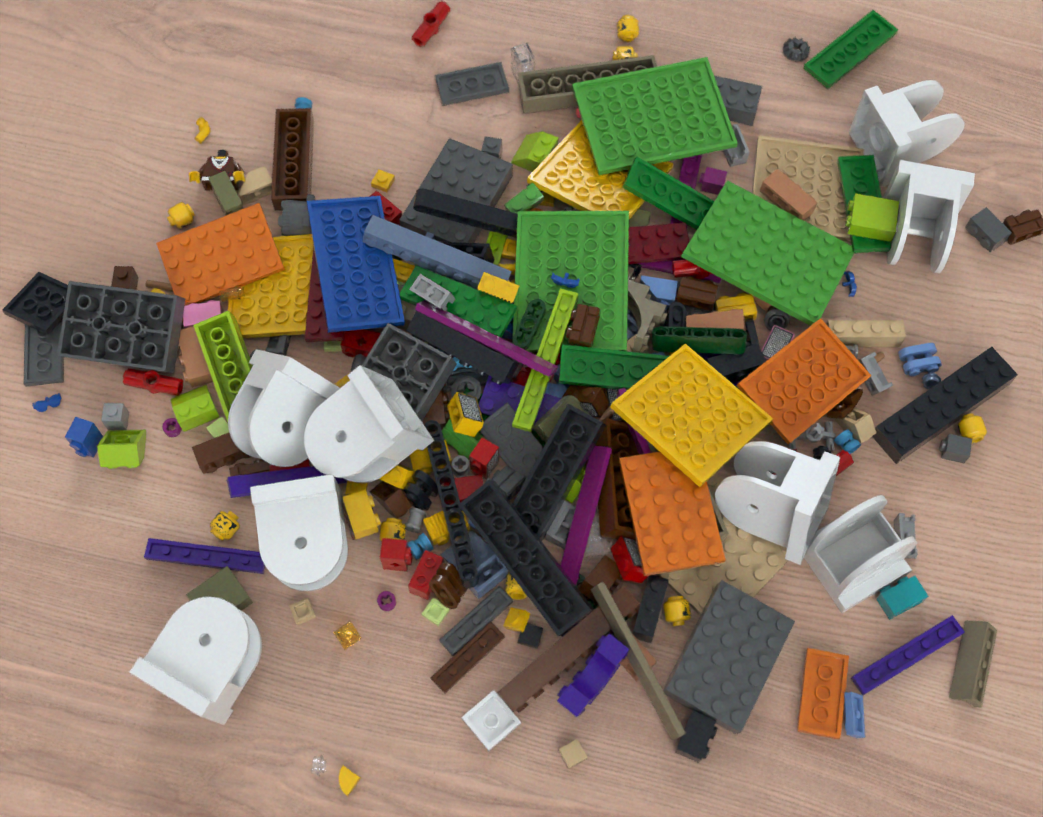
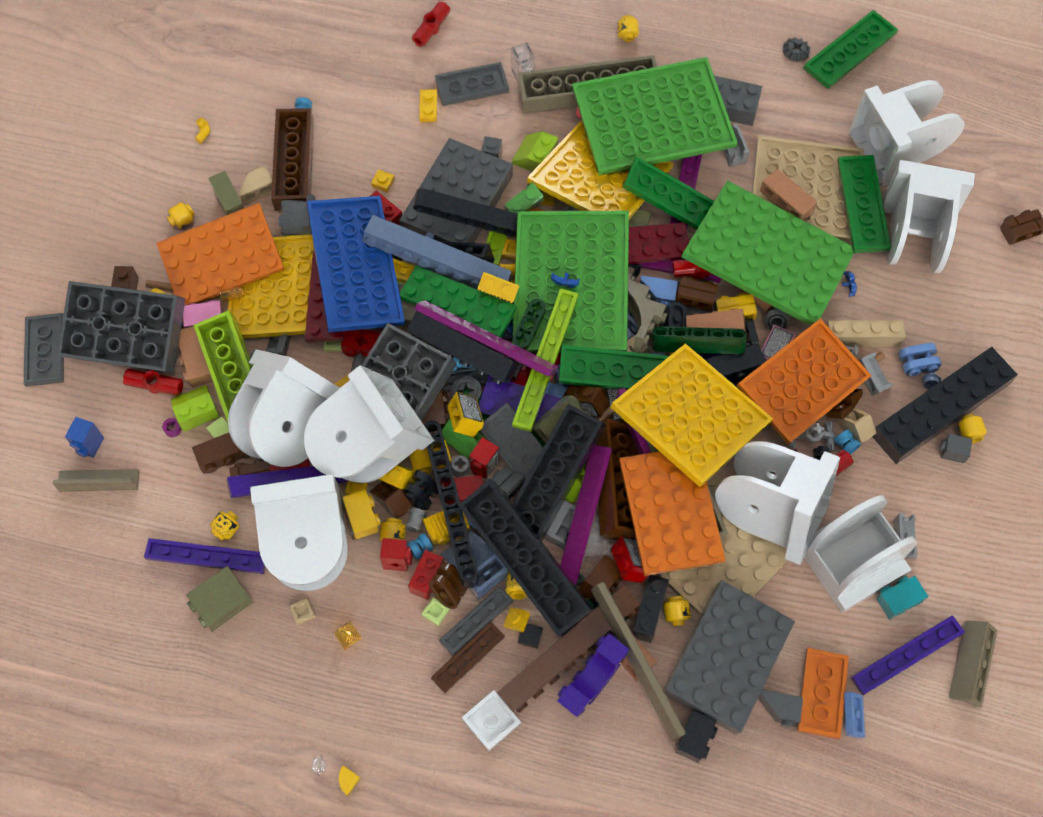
black plate [2,272,68,335] -> none
blue piece [32,393,62,412] -> none
lime slope [97,429,146,469] -> none
light grey brick [101,403,129,430] -> none
white piece [130,597,262,725] -> none
torso [189,150,245,191] -> none
magenta bush [377,591,396,611] -> none
light grey hinge [409,274,455,311] -> none
tan tile [559,739,588,769] -> none
reddish brown brick [566,304,600,348] -> none
yellow head [613,46,638,60] -> none
magenta brick [699,167,727,195] -> none
lime brick [845,194,899,242] -> none
dark grey brick [965,207,1012,252] -> none
none -> dark tan panel [53,469,140,492]
none -> yellow plate [419,89,437,122]
none -> dark grey slope [758,689,803,728]

